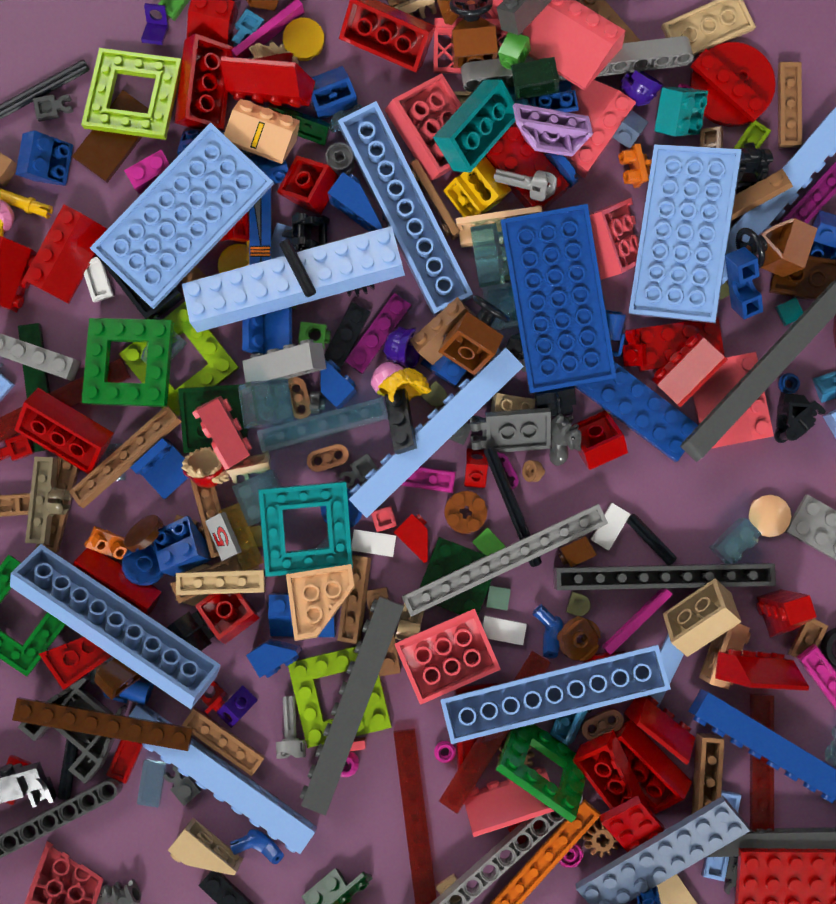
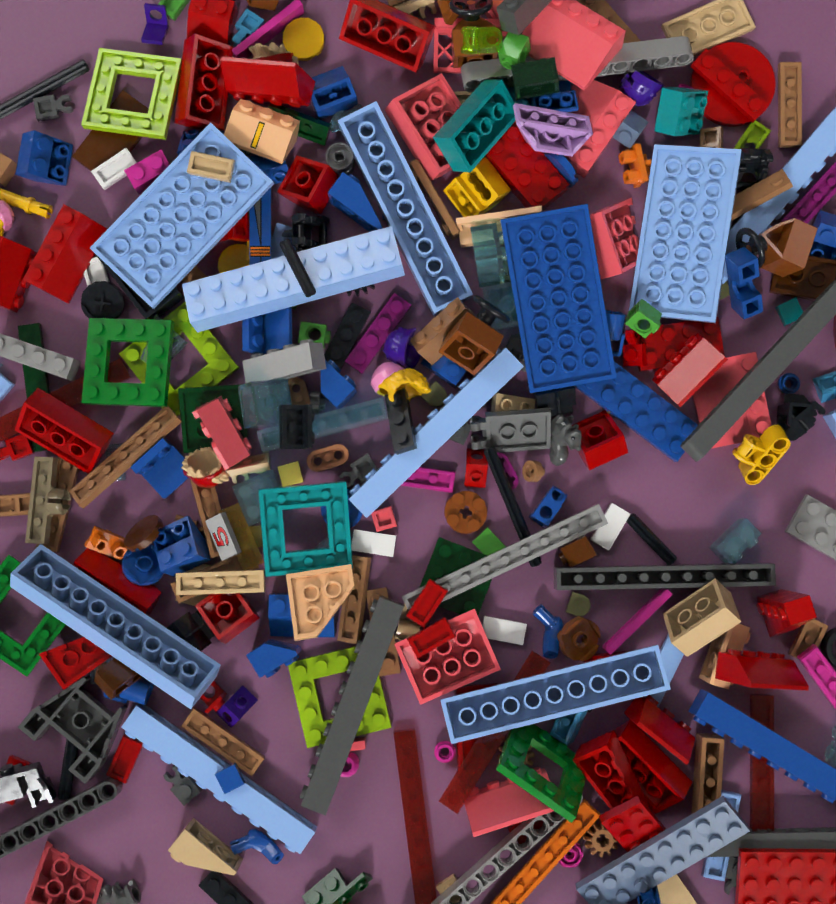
reddish brown plate [12,697,193,751] -> none
clear light blue tile [137,759,167,808] -> none
light grey piece [276,696,306,759] -> none
red slope [394,514,428,563] -> none
sand green tile [486,585,511,610] -> none
light grey piece [494,169,557,202] -> none
nougat plate [581,708,624,740] -> none
light nougat dish [748,495,792,537] -> none
none -> black tile [81,281,125,319]
none -> white tile [91,148,137,190]
none -> tan tile [187,151,235,183]
none -> blue tile [215,763,245,794]
none -> light yellow tile [277,461,304,487]
none -> black bracket [279,404,315,449]
none -> red tile [406,579,448,628]
none -> red tile [407,617,456,658]
none -> clear neon green piece [461,26,503,55]
none -> blue leg [529,485,568,528]
none -> bright green brick [625,299,662,338]
none -> yellow piece [732,425,791,485]

